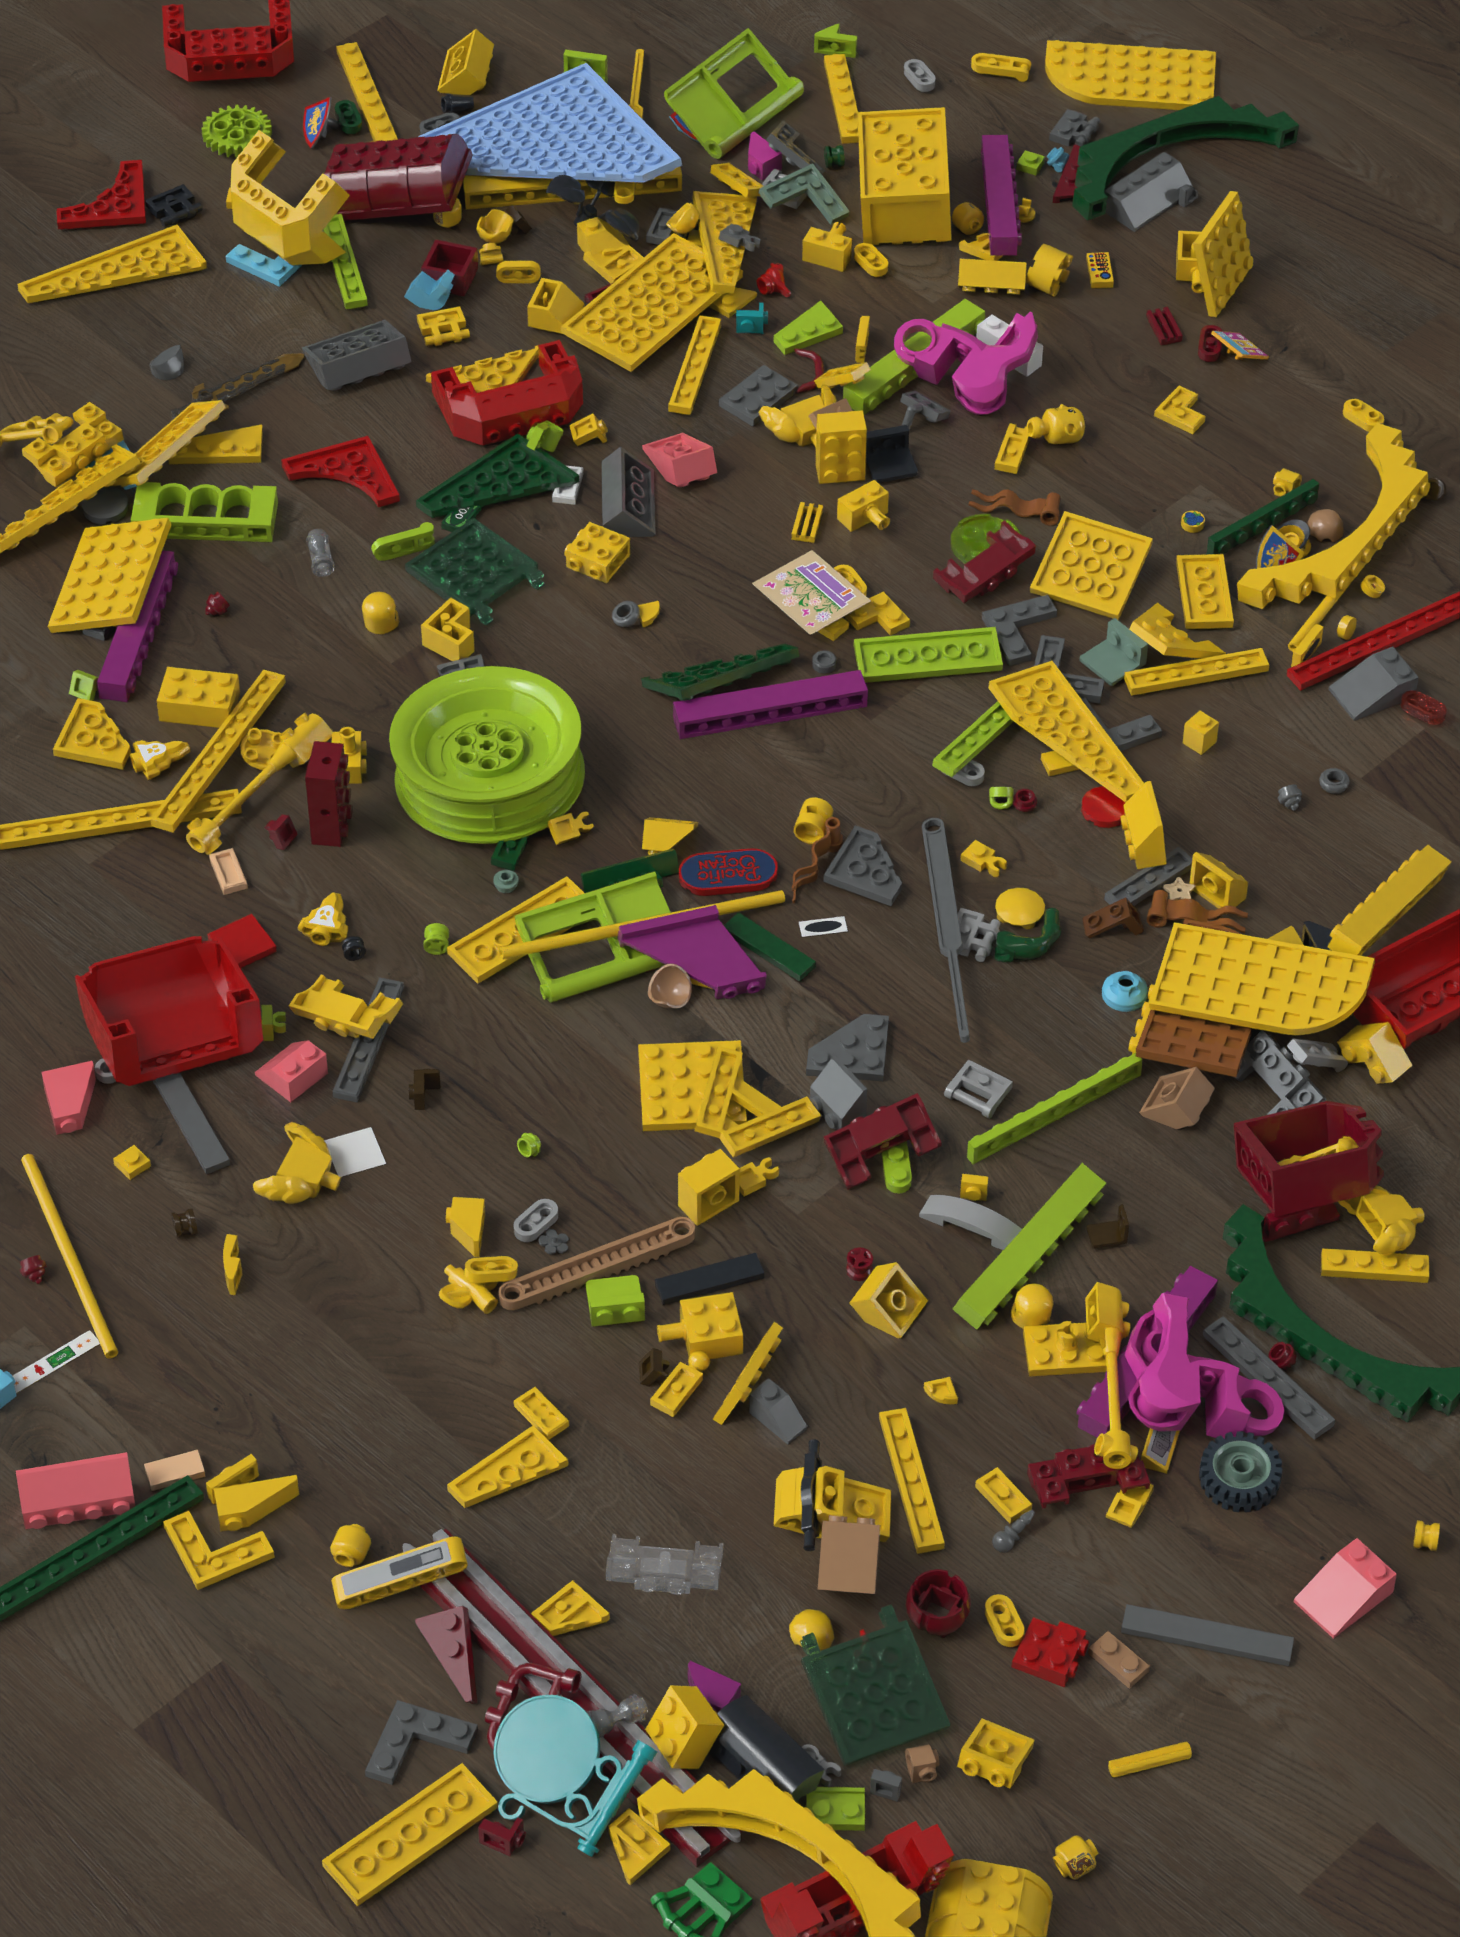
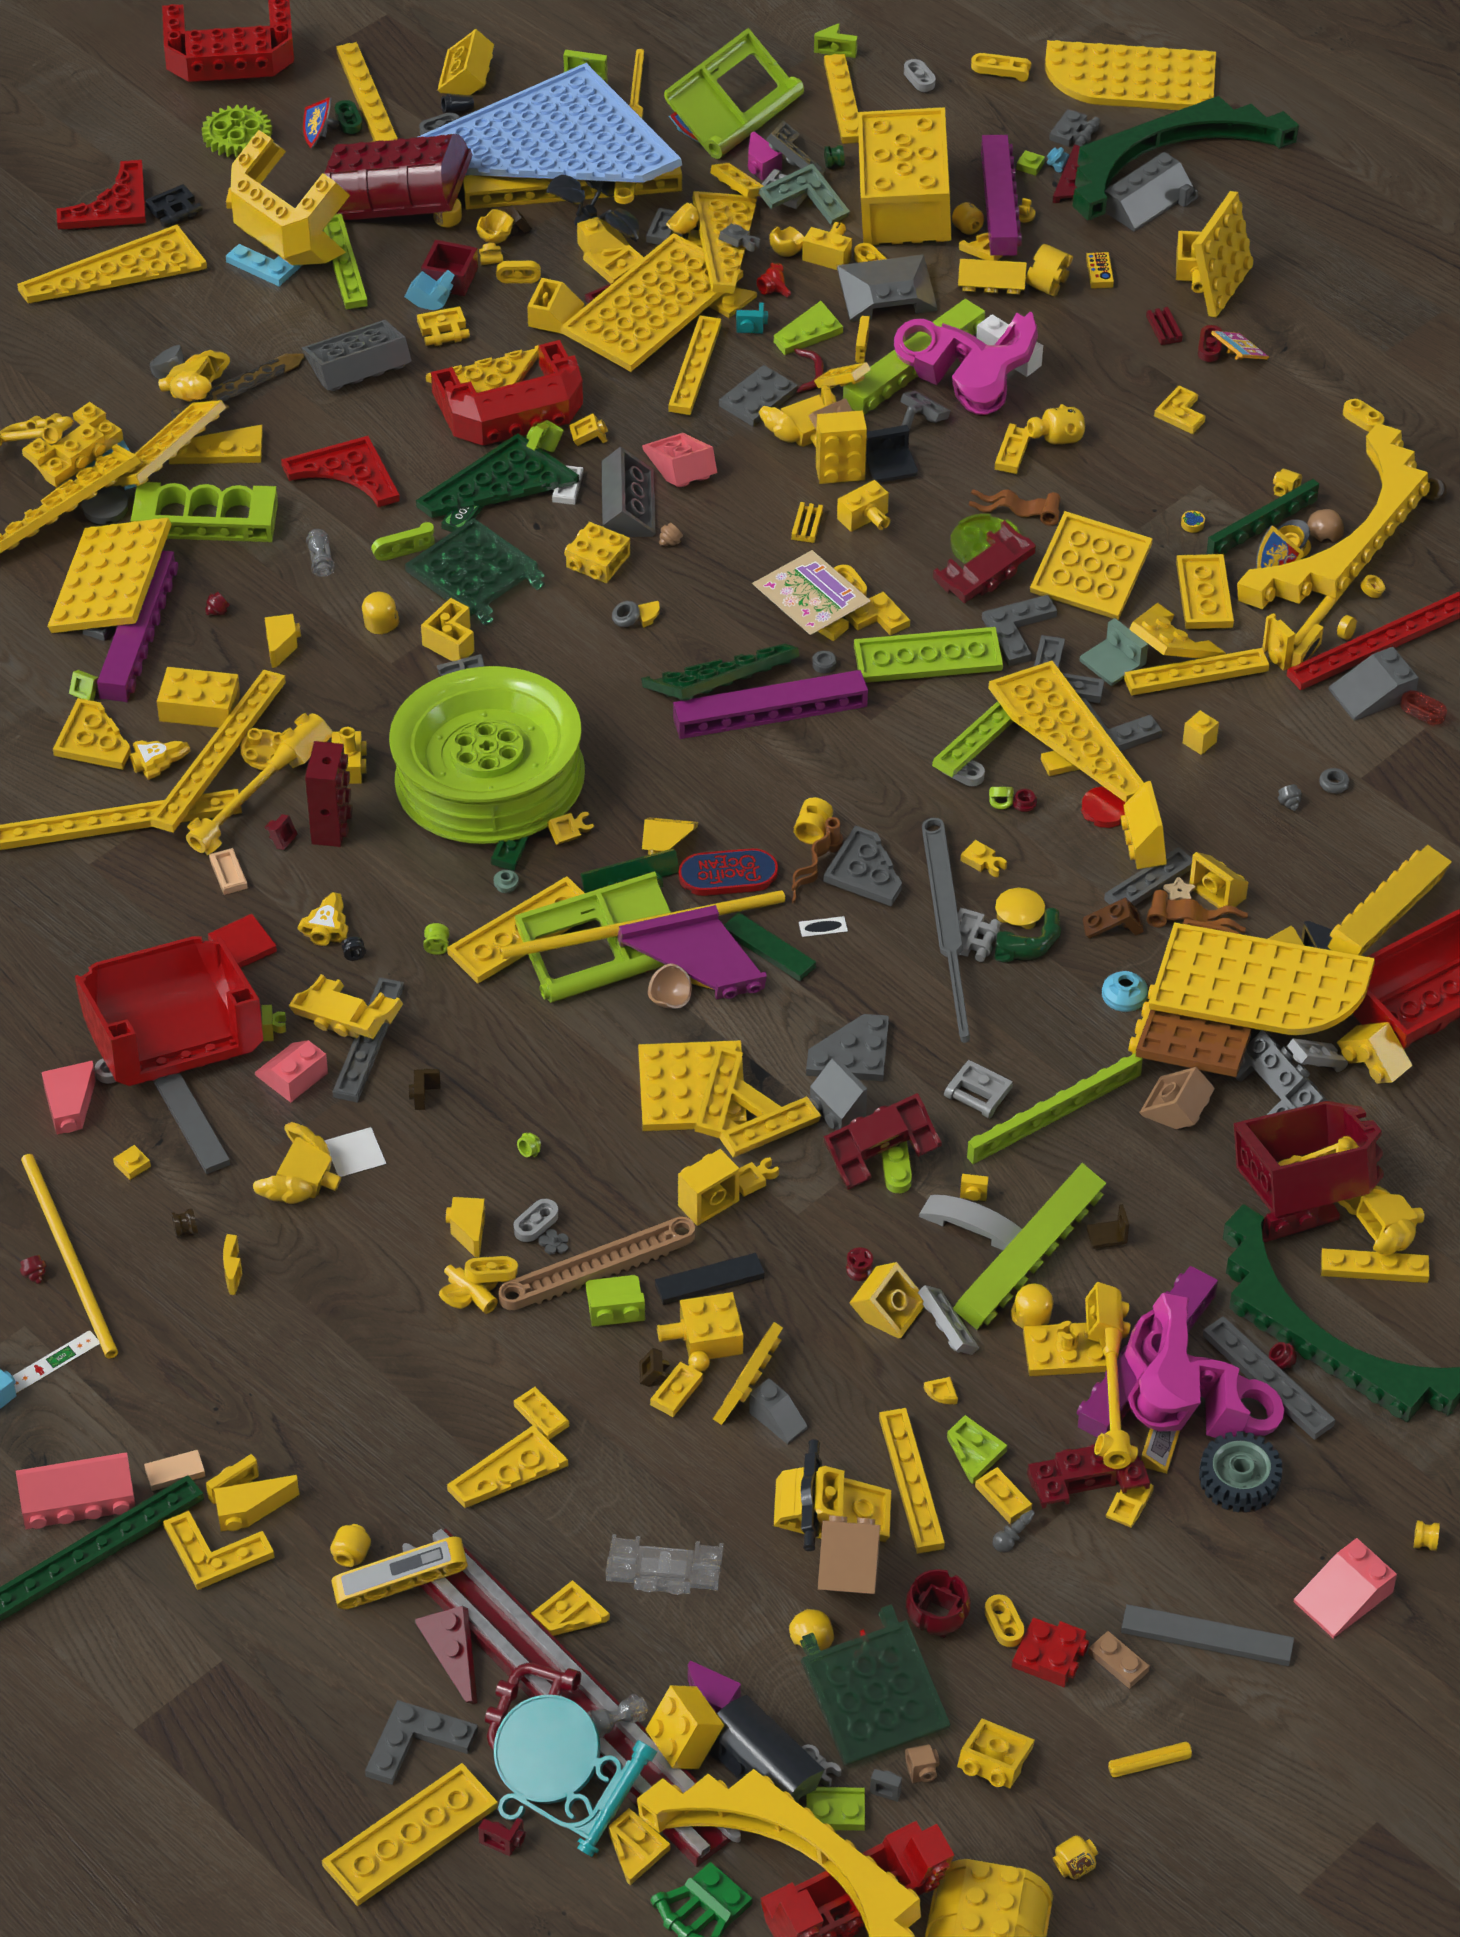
none -> yellow torso [158,350,230,401]
none -> yellow slope [265,614,301,668]
none -> medium nougat plate [659,522,683,546]
none -> yellow hair [769,226,804,257]
none -> dark grey slope [837,254,937,322]
none -> light grey plate [918,1285,979,1355]
none -> lime wing [947,1415,1007,1484]
none -> yellow plate [1262,613,1295,671]

